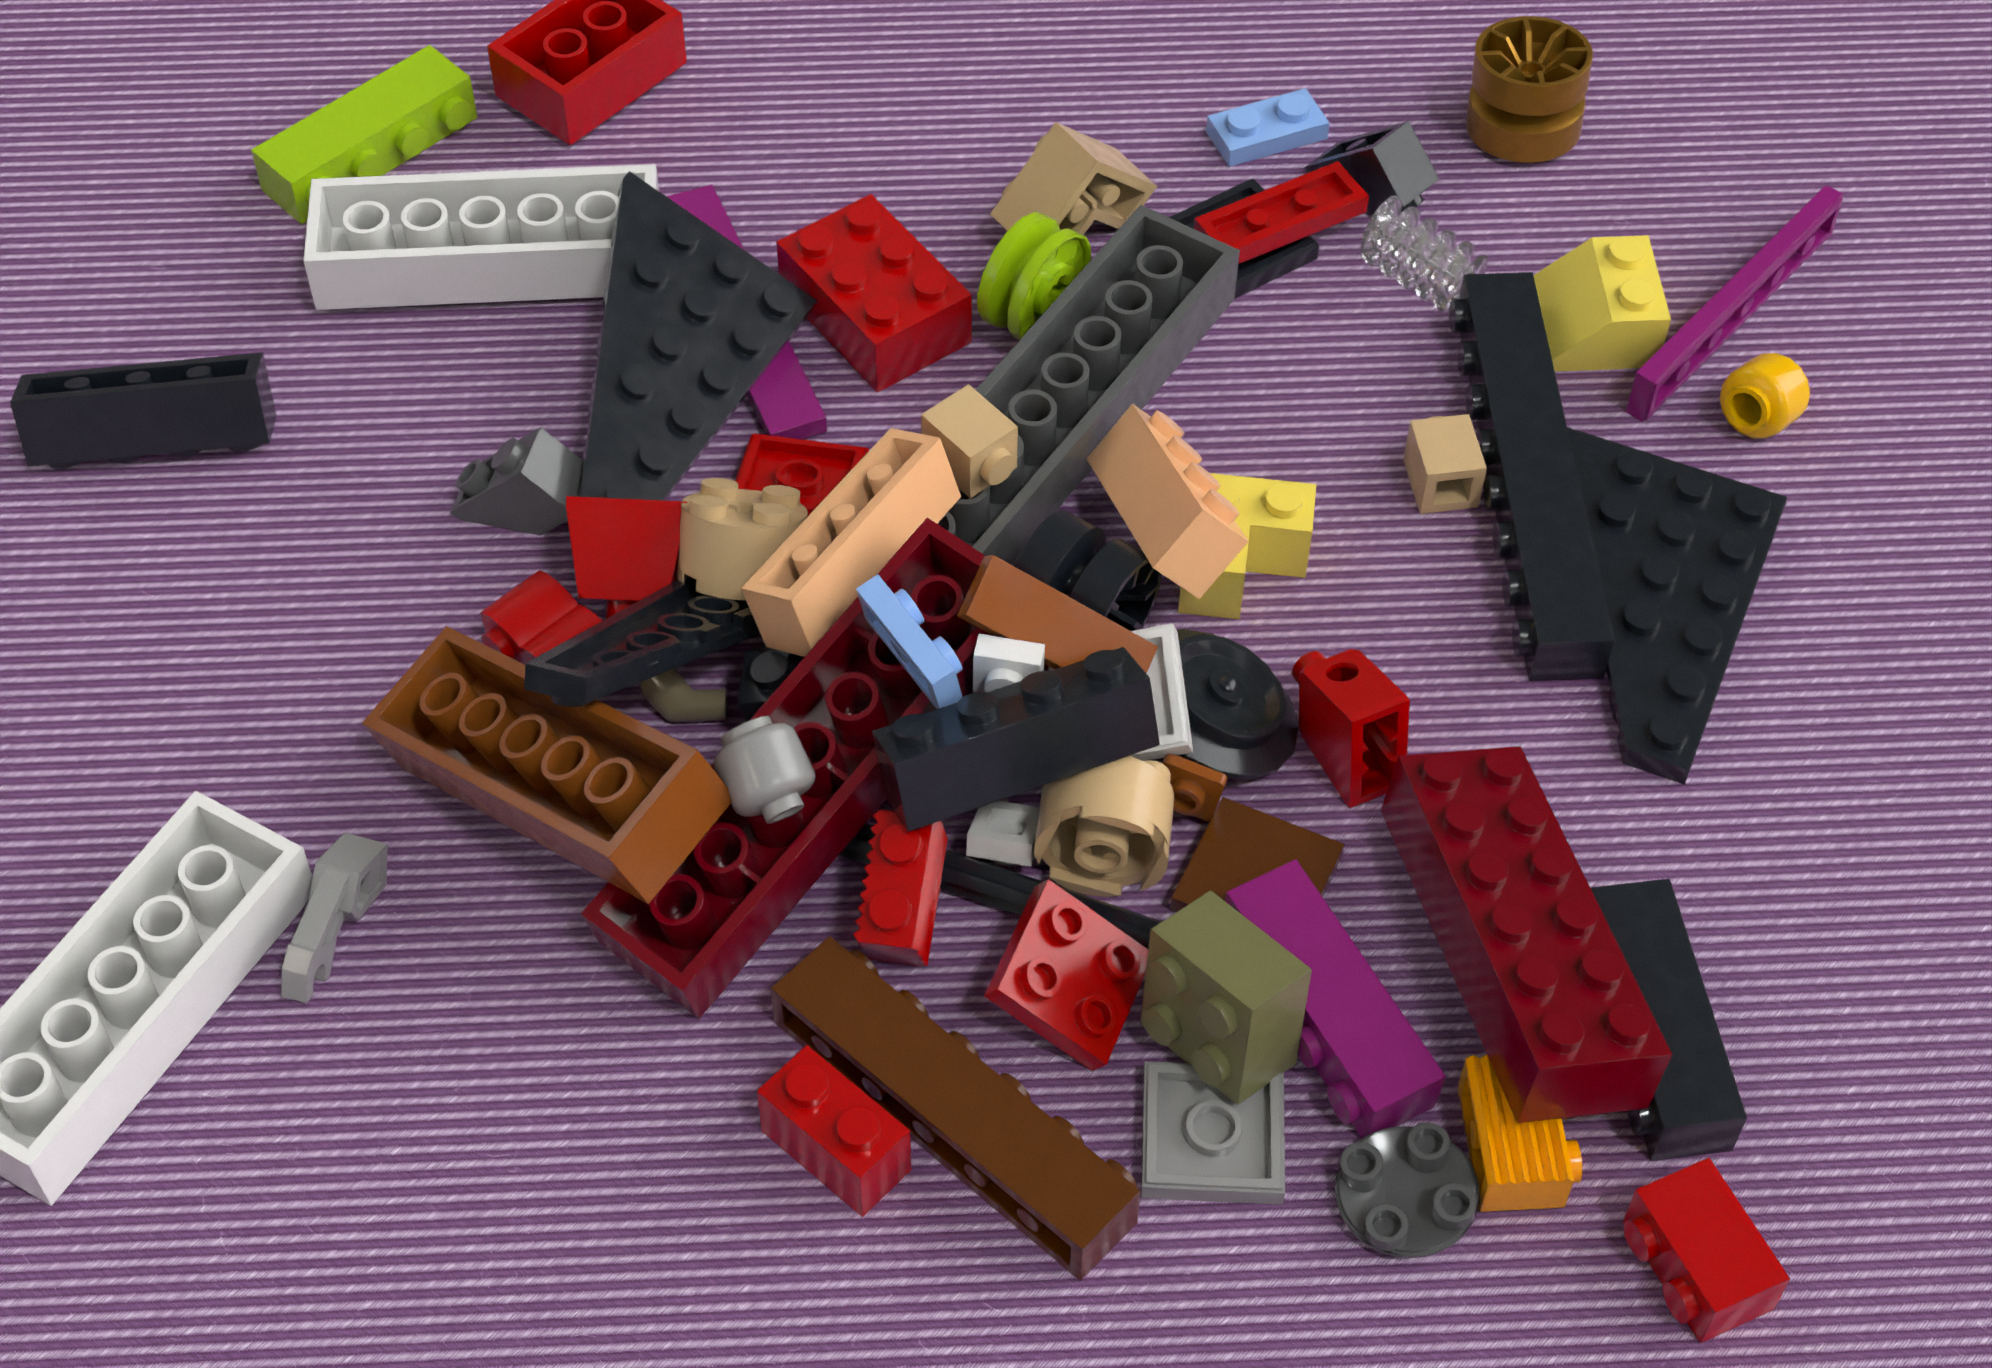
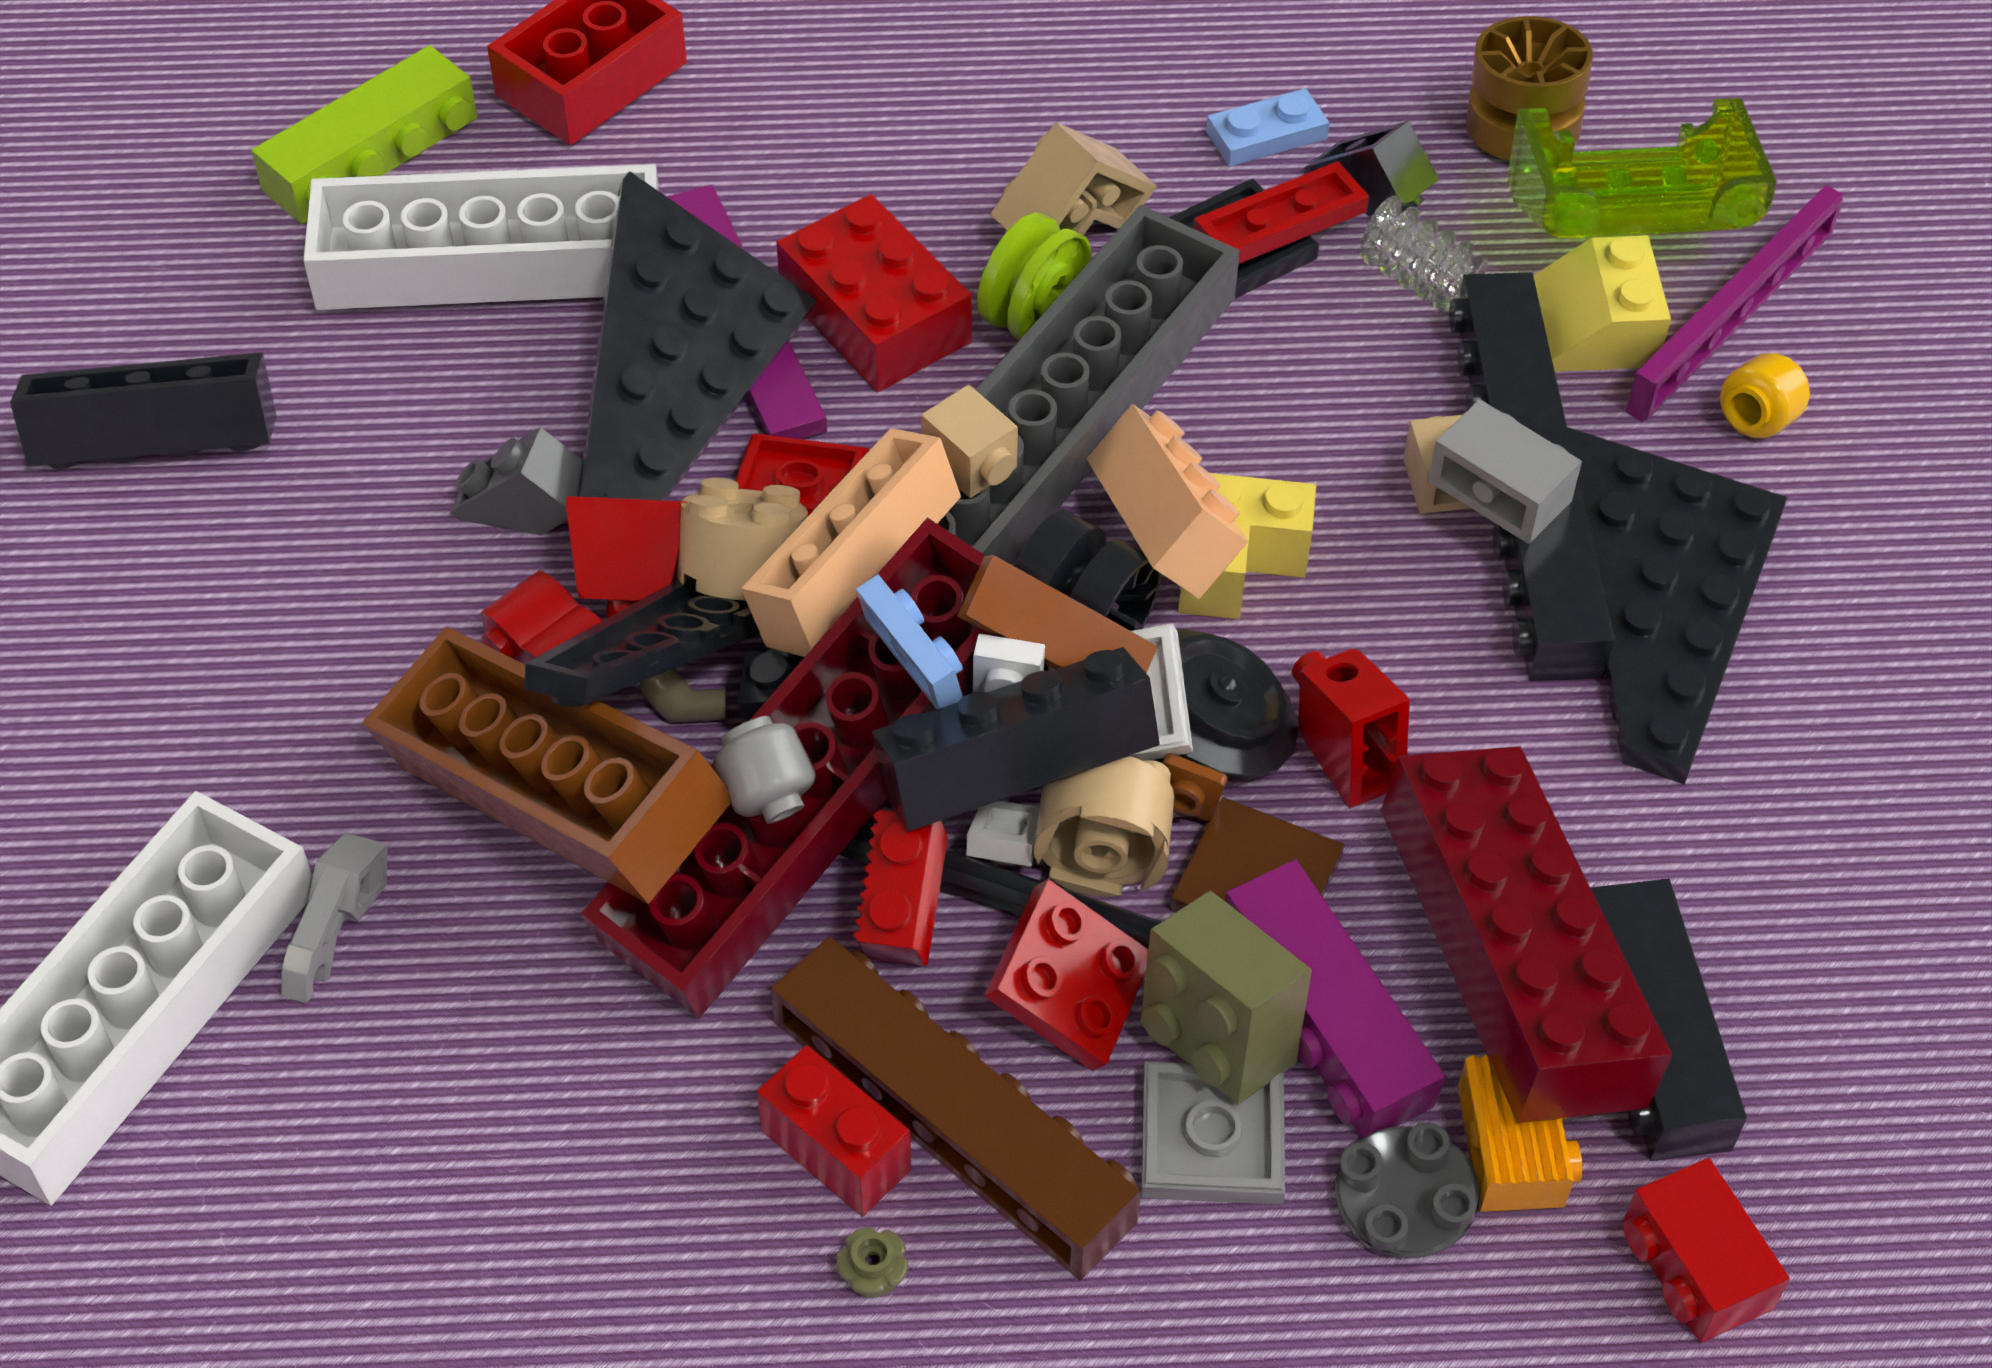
none -> olive plate [837,1227,908,1298]
none -> light grey brick [1428,399,1582,544]
none -> clear neon green windscreen [1508,98,1777,239]

